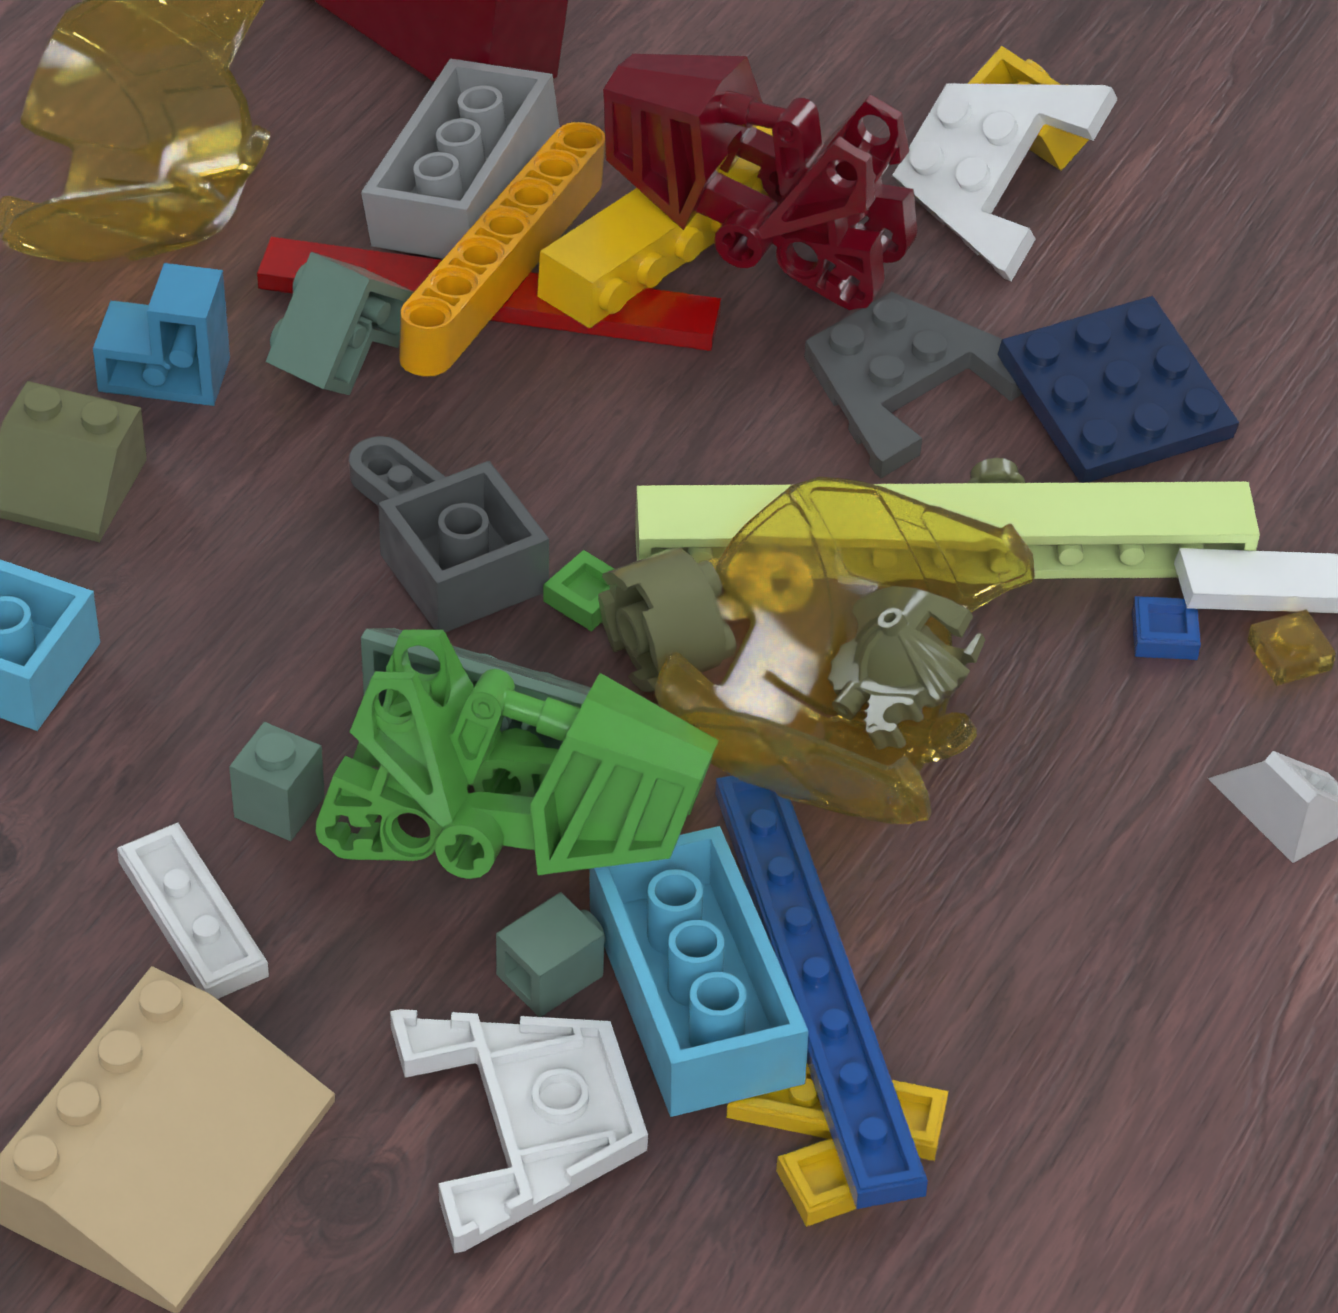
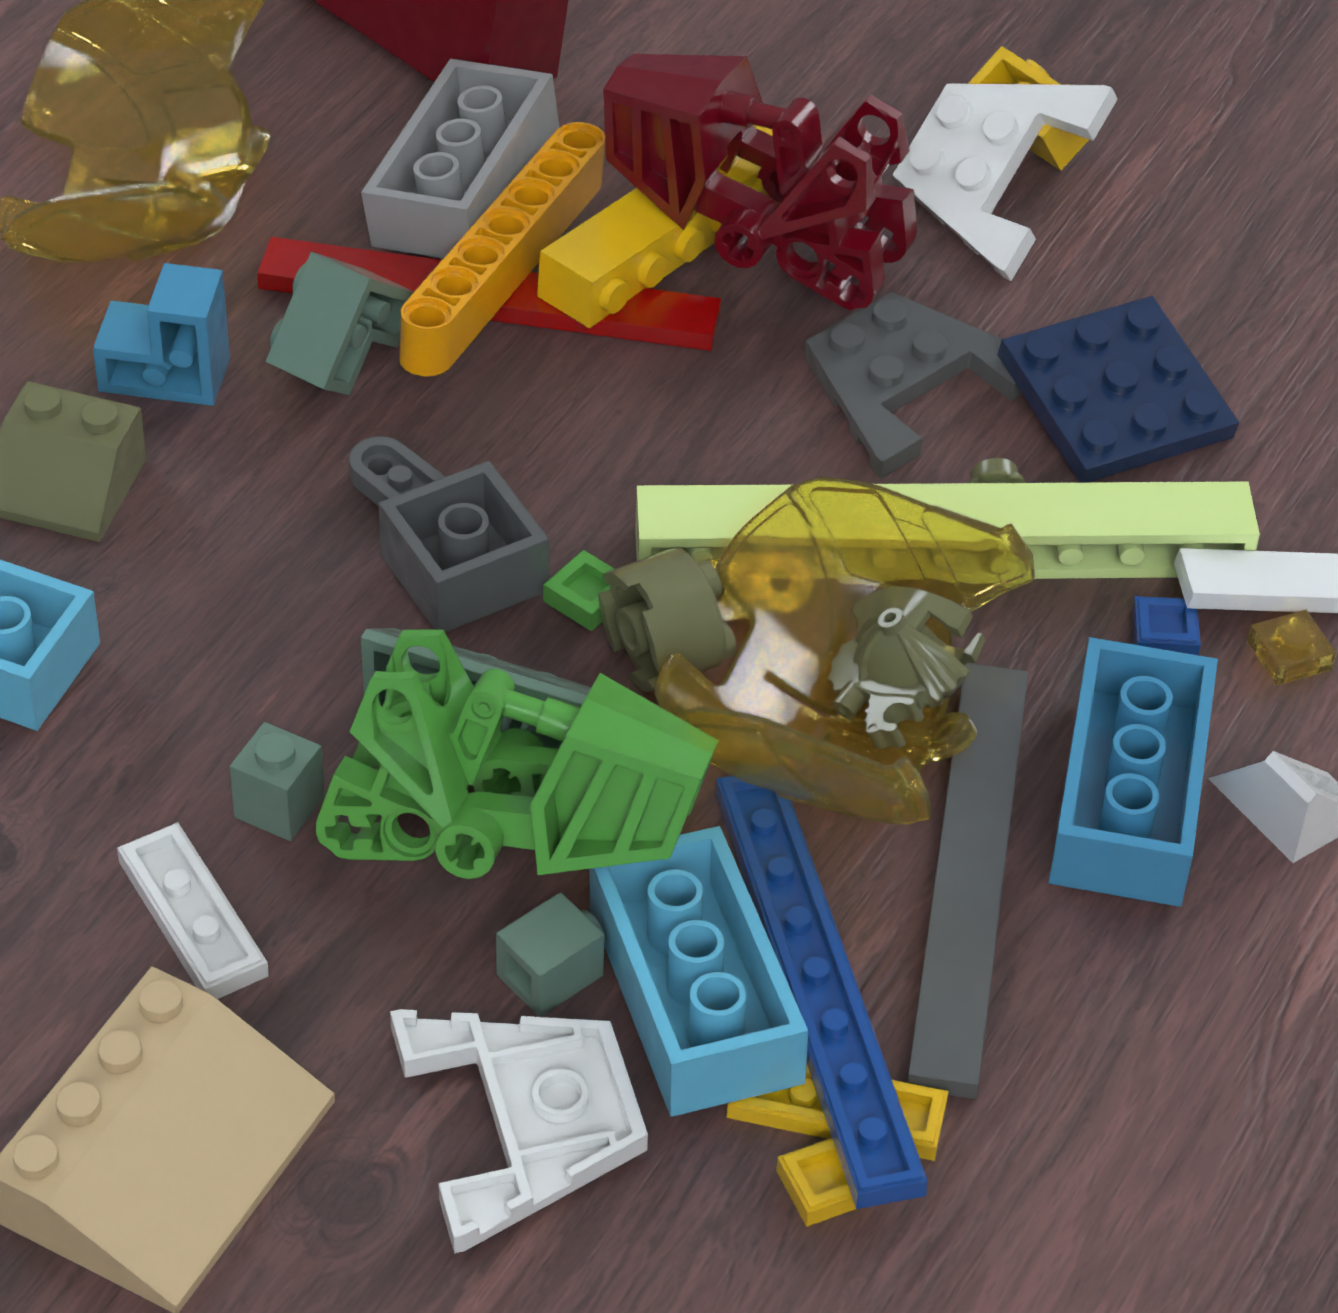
none -> dark grey tile [907,663,1028,1099]
none -> dark azure brick [1048,637,1218,907]

